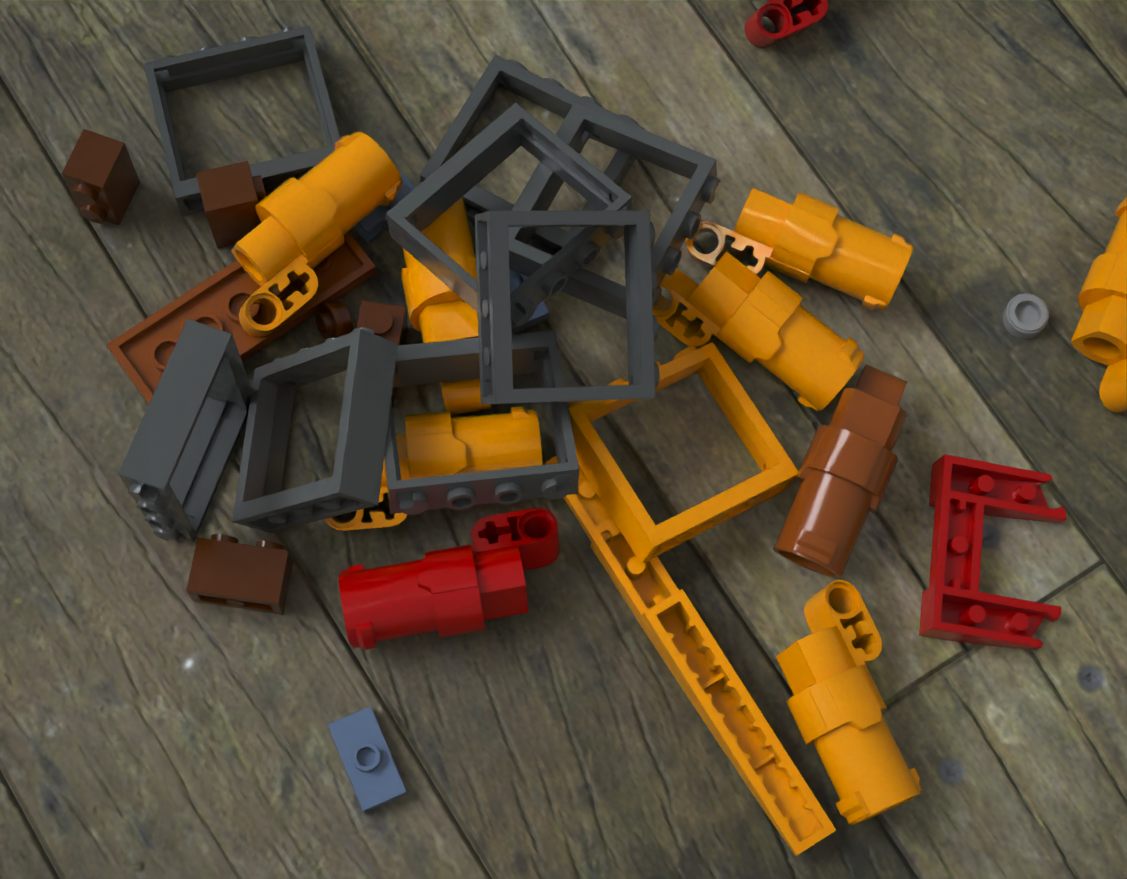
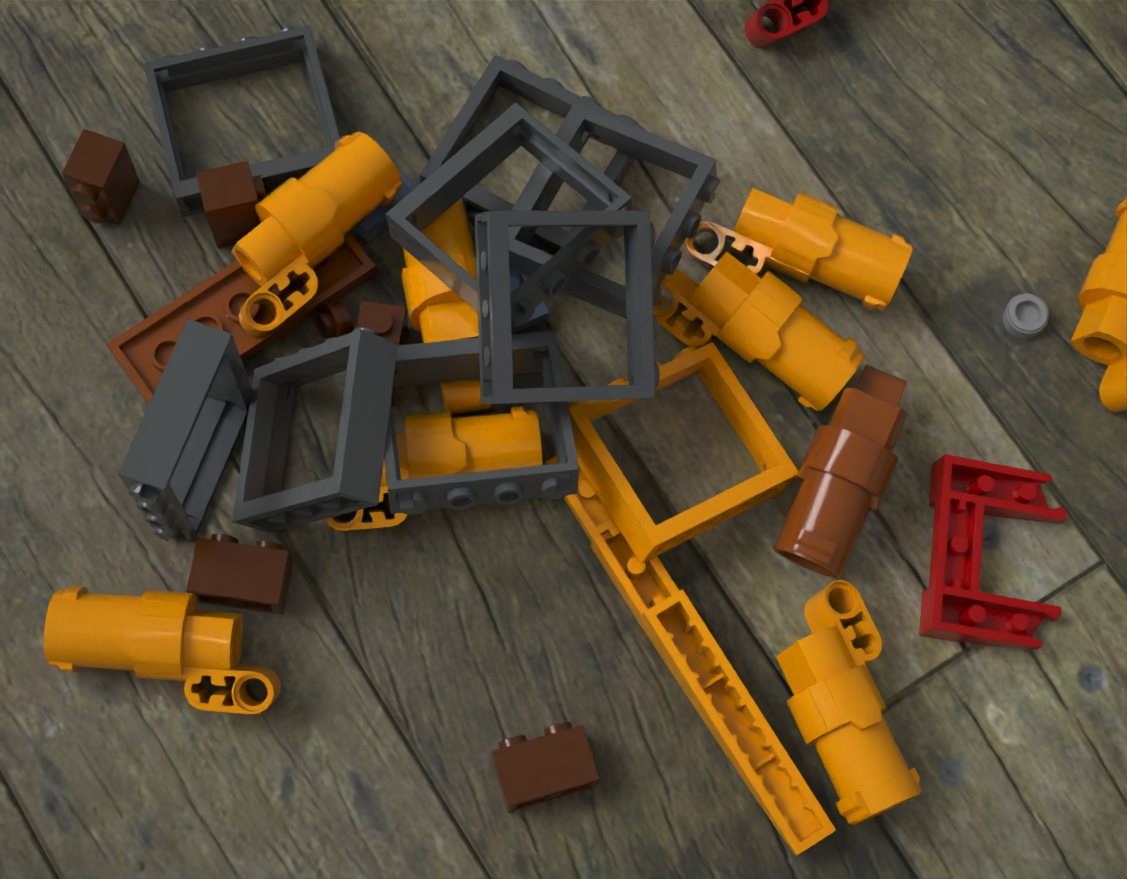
sand blue plate [328,706,407,813] -> none
red piece [338,508,560,650] -> none
none -> light orange piece [44,585,281,714]
none -> reddish brown brick [492,722,599,813]

